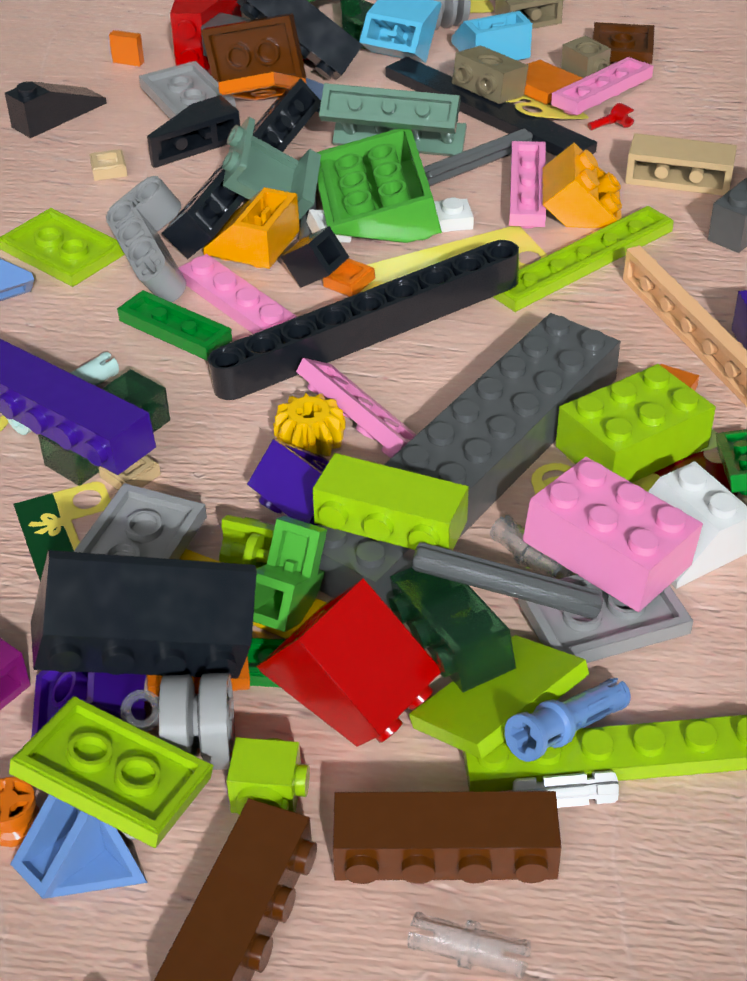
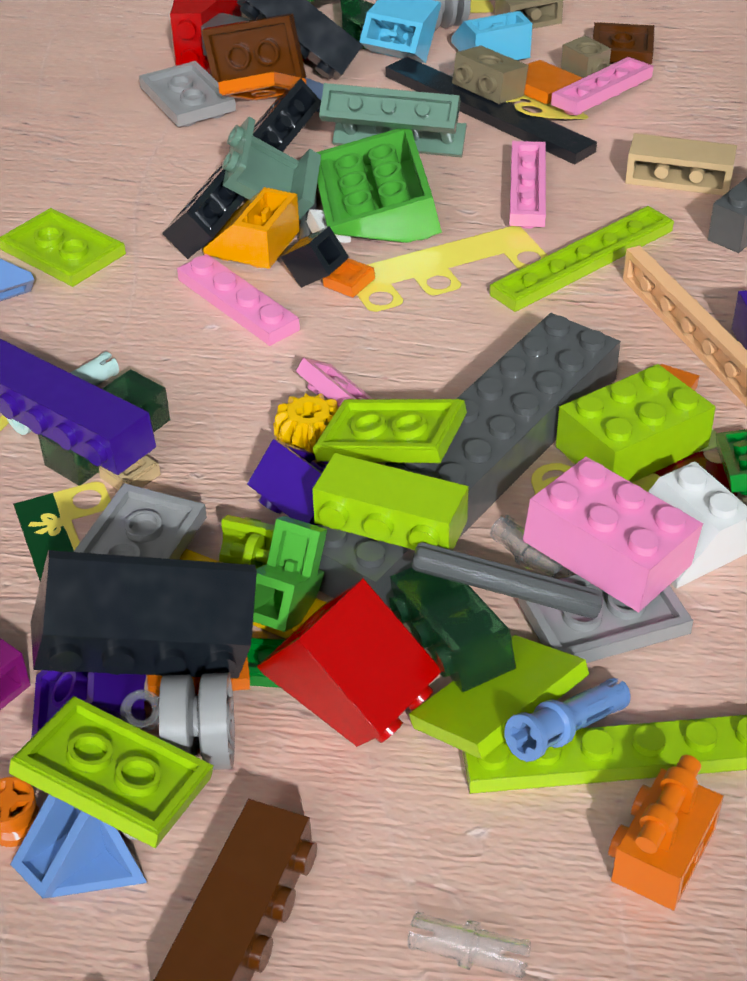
black slope [5,81,107,138] -> none
tan tile [89,149,128,181] -> none
light grey beam [106,176,186,302] -> none
orange tile [109,30,145,67] -> none
green plate [117,290,232,361] -> none
black slope [147,95,240,168] -> none
black beam [208,240,519,400] -> none
lime brick [226,737,310,815] -> none
reddish brown brick [333,791,562,884] -> none
dark grey axle [423,129,533,186] -> none
white plate [434,198,474,232] -> none
white axle [512,770,619,808] -> none
light orange slope [542,143,622,228] -> none
red hand [588,103,634,131] -> none
none -> lime tile [313,399,467,463]
none -> orange brick [608,755,724,911]

